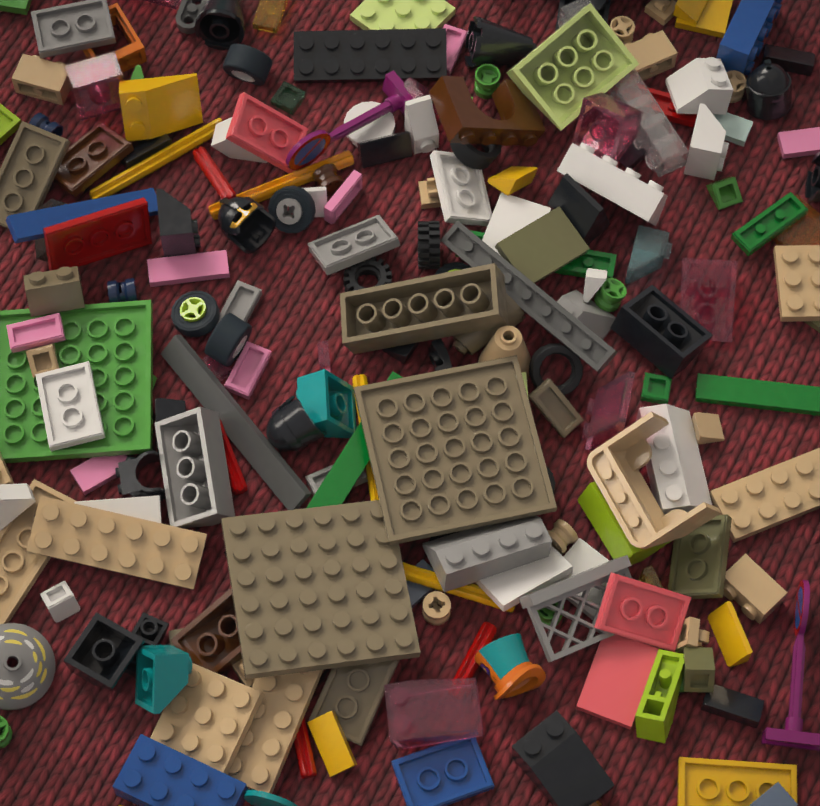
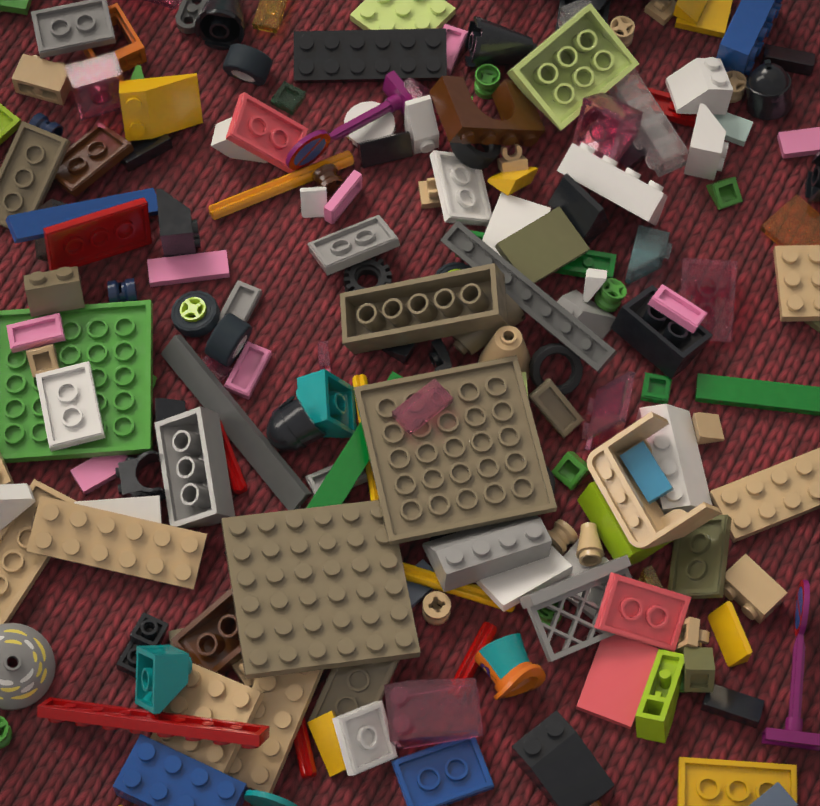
white slope [40,581,80,623] -> none
black slope [63,612,145,690] -> none
yellow axle [89,118,223,199] -> none
red axle [192,146,236,199] -> none
black helmet [218,197,276,254] -> none
black wheel [268,186,316,233] -> none
black tyre [418,221,440,269] -> none
tan brick [624,30,678,84] -> none
green tile [731,192,808,256] -> none
none -> red plate [37,697,270,749]
none -> white tile [332,700,398,776]
none -> clear pink tile [392,378,453,435]
none -> tan tile [497,144,529,172]
none -> bright green slope [551,451,590,490]
none -> tan cone [576,522,604,567]
none -> dark azure tile [620,441,674,504]
none -> bright pink tile [648,284,708,334]

